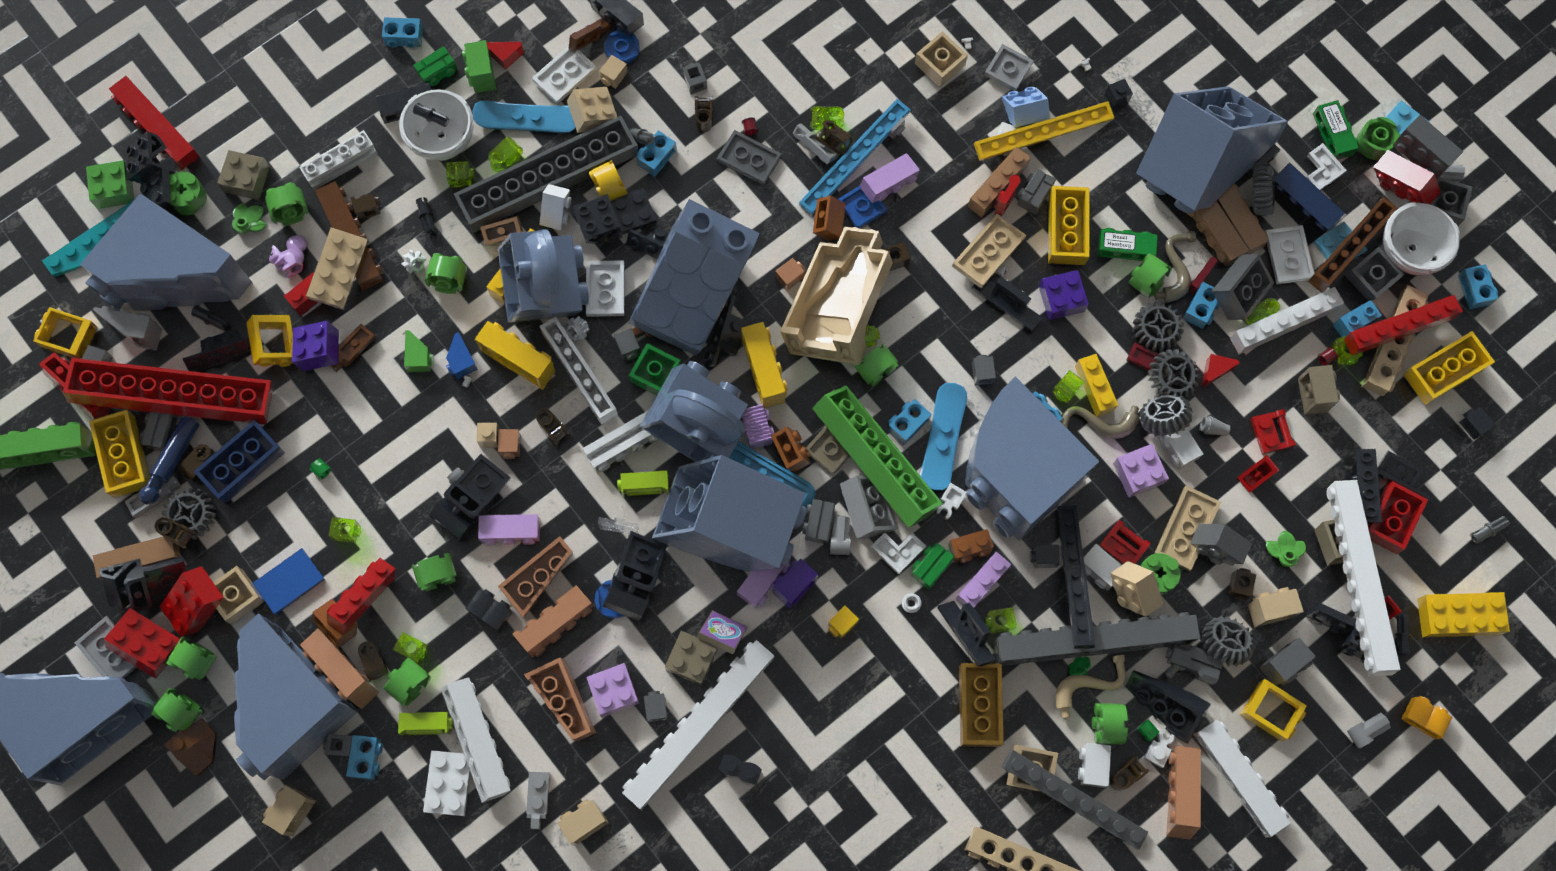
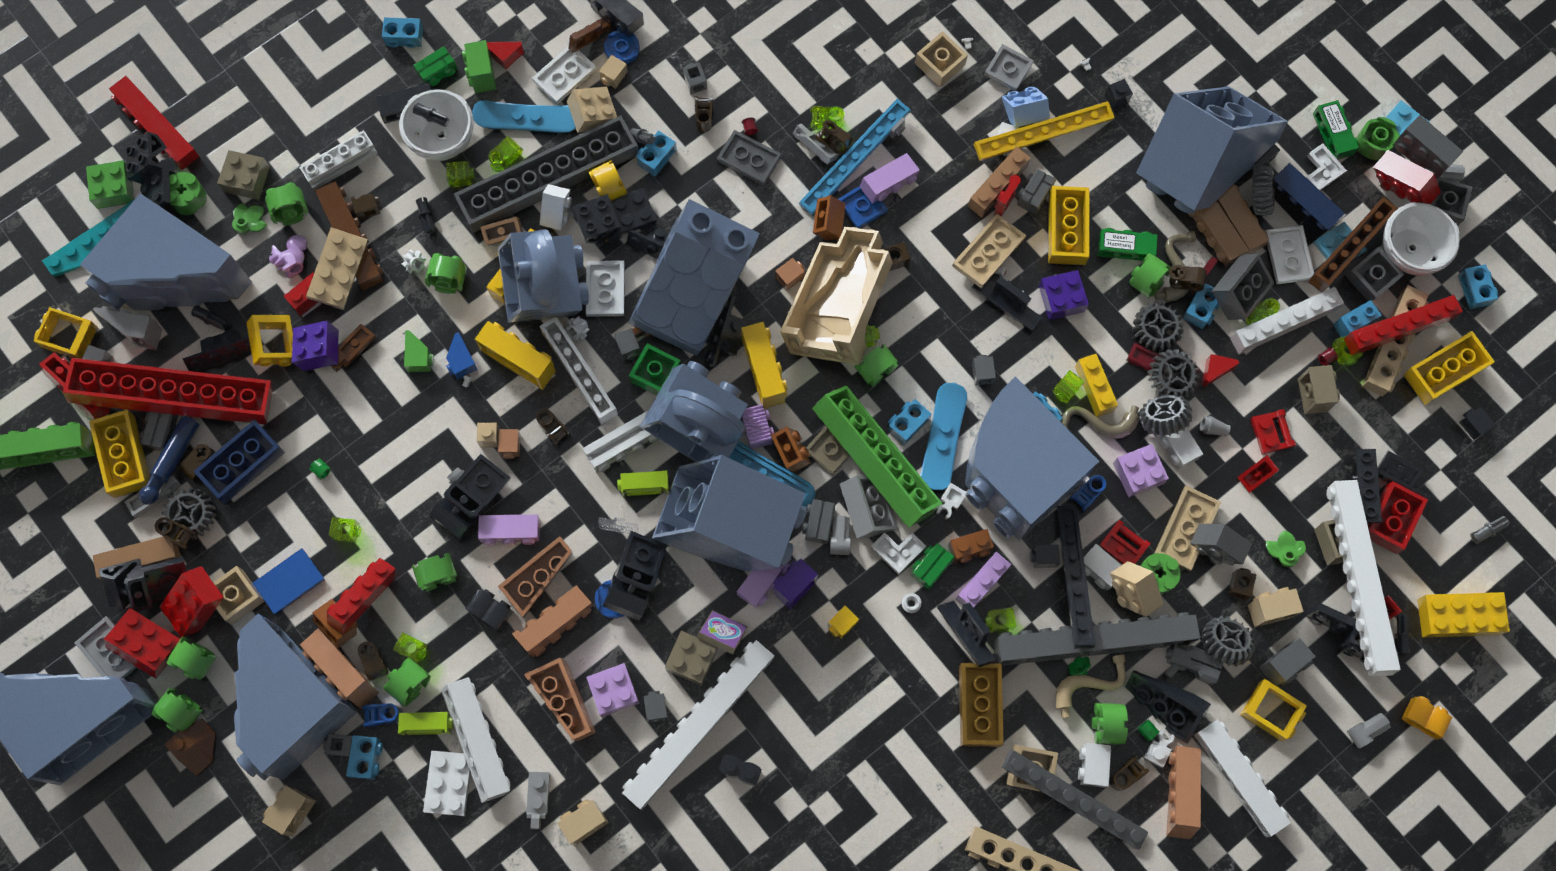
none -> blue piece [362,703,403,727]
none -> blue piece [1070,475,1106,512]
none -> dark brown piece [1169,265,1207,292]

